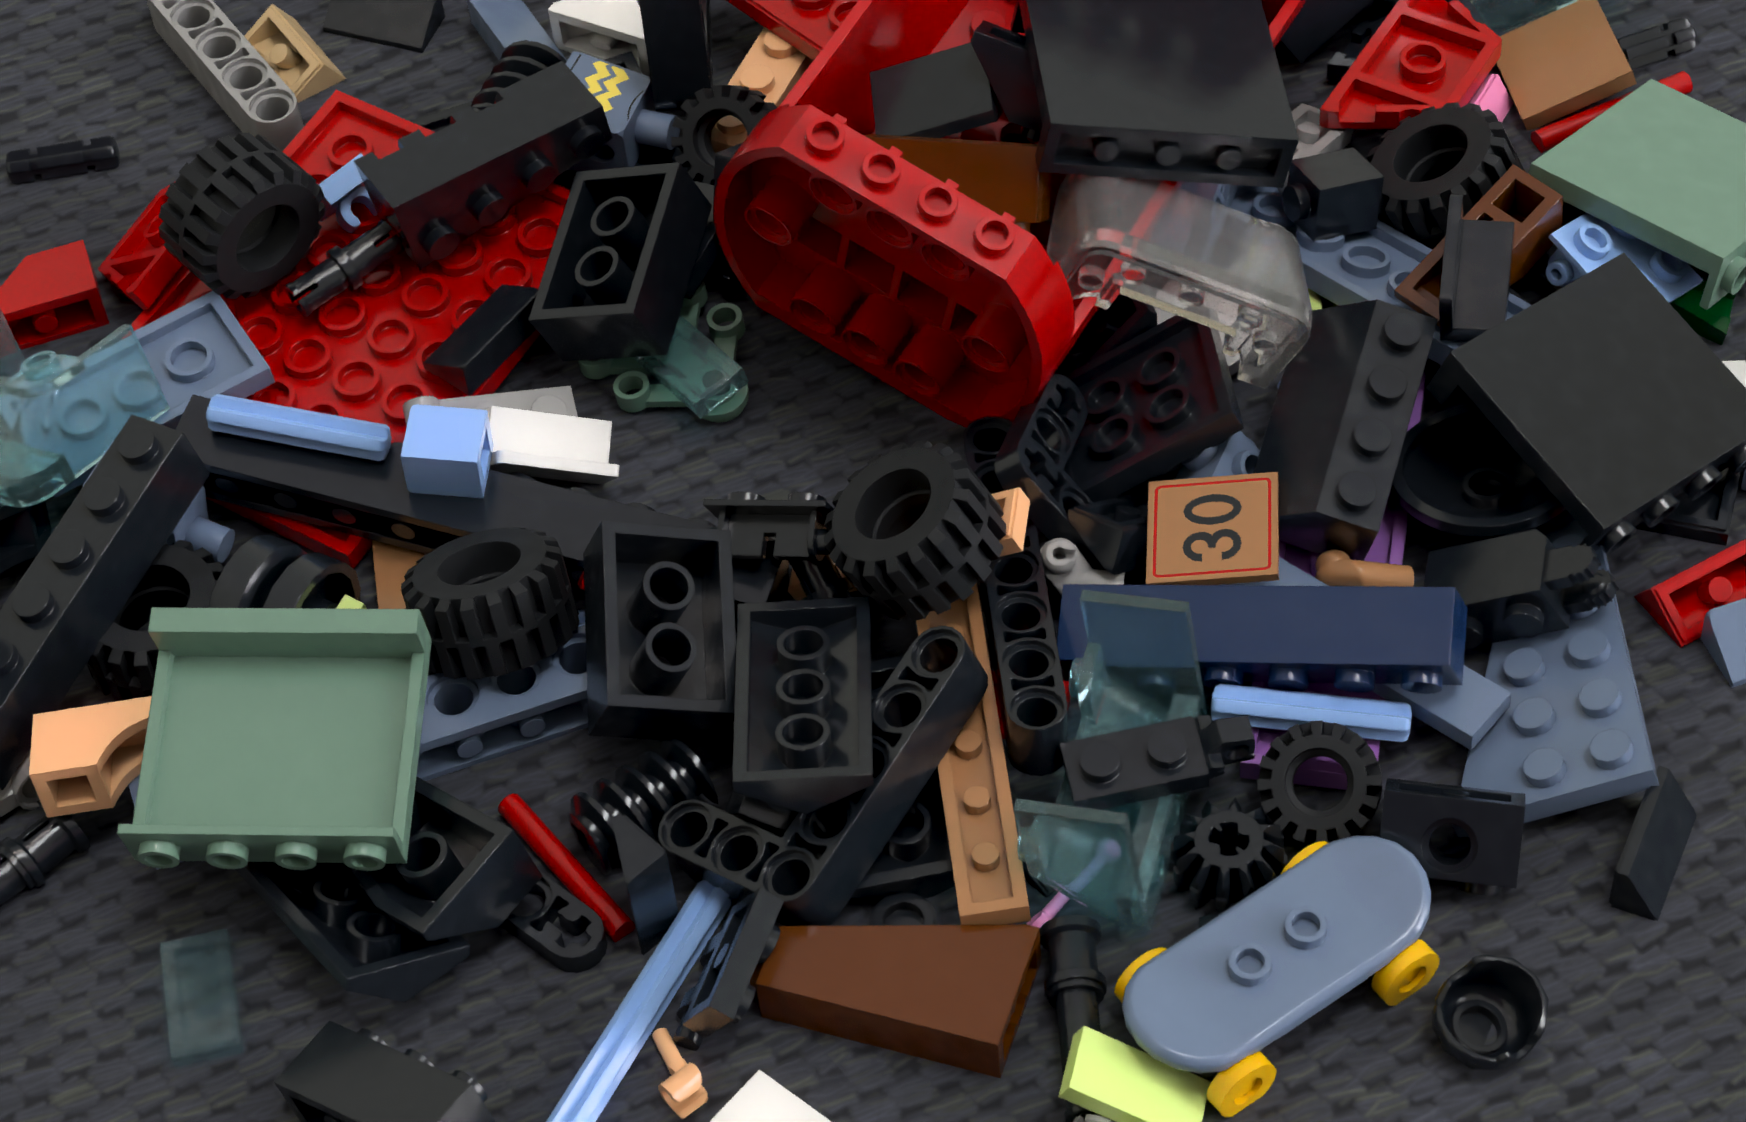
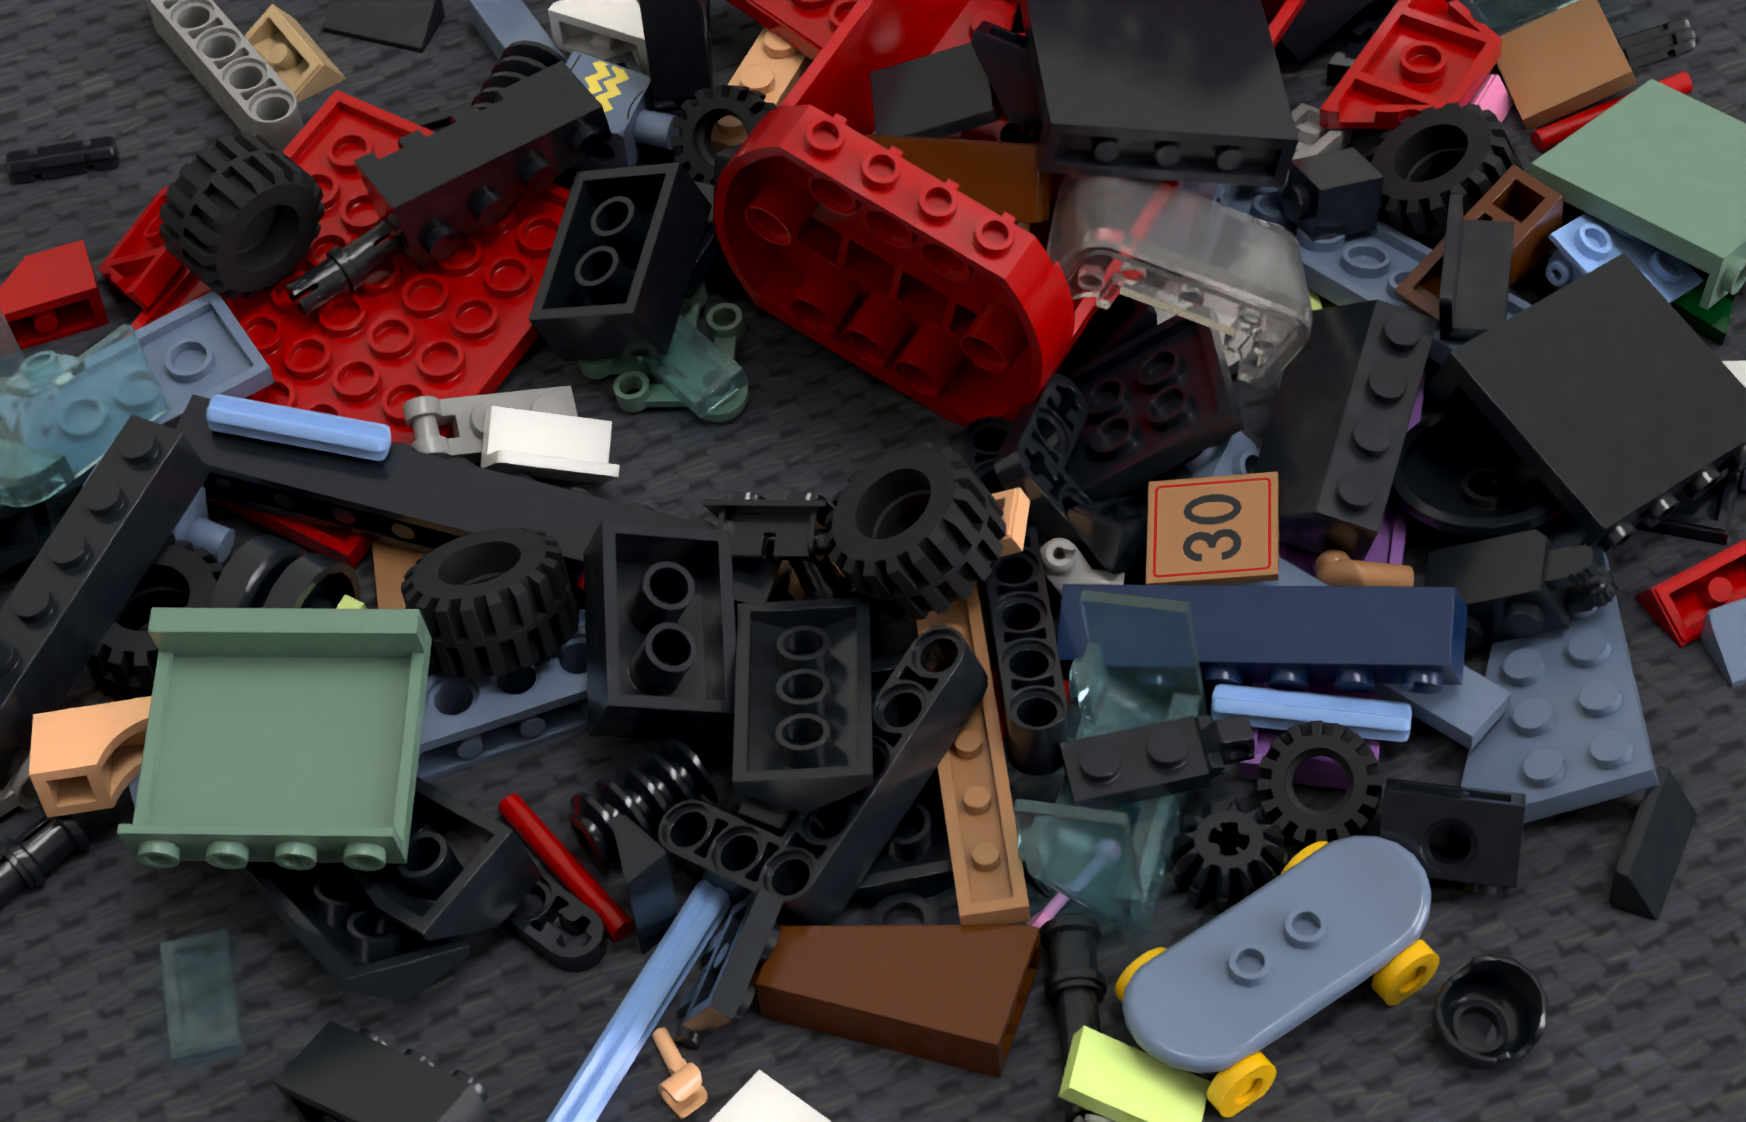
light blue tile [319,153,377,234] -> none
light blue panel [400,404,494,499] -> none
black slope [423,284,538,396] -> none

